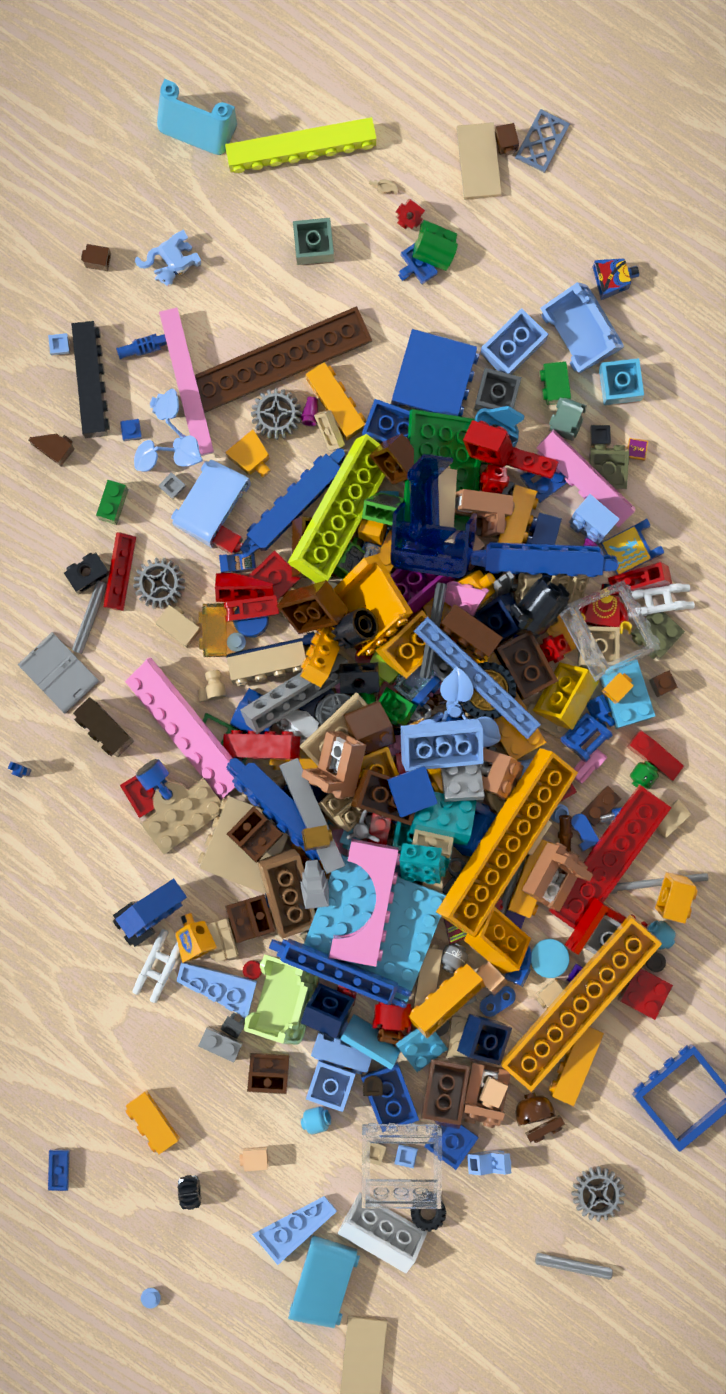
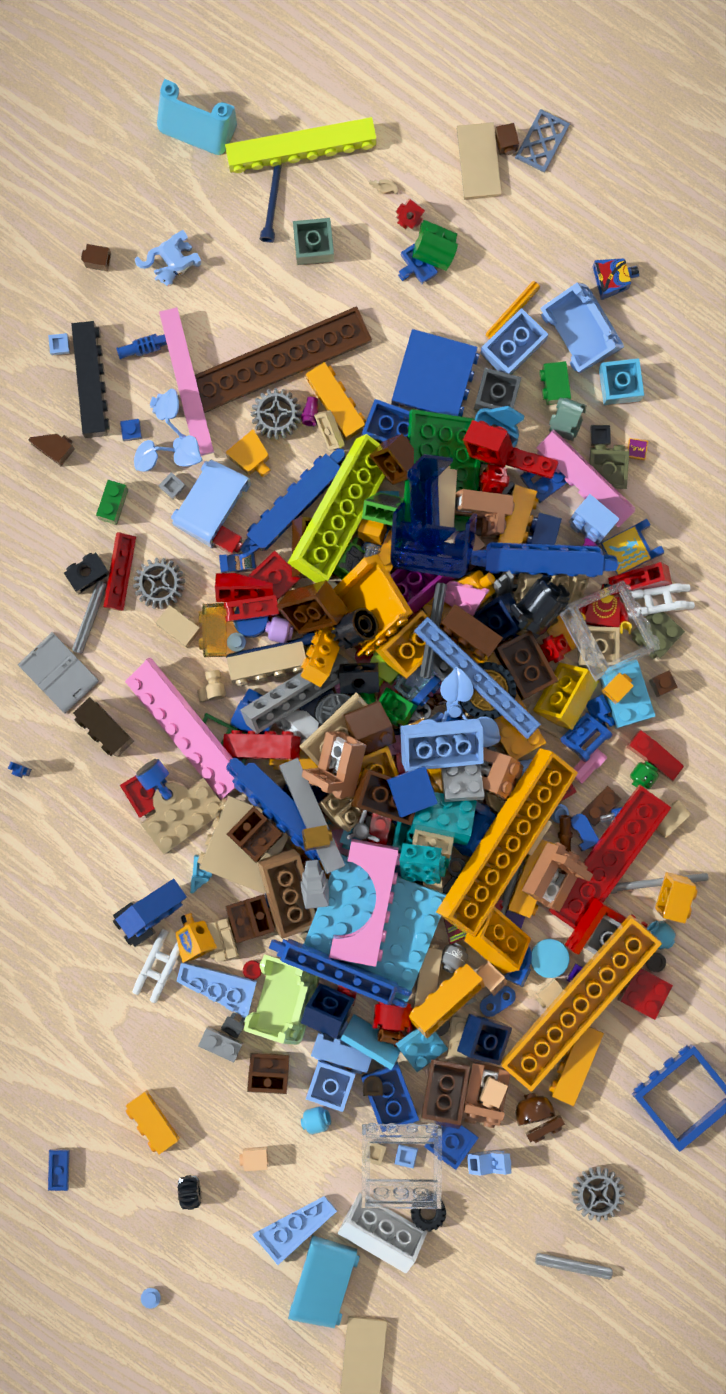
none -> medium azure slope [190,855,212,893]
none -> dark blue piece [259,164,282,243]
none -> lavender head [265,616,294,644]
none -> light orange axle [485,281,540,339]

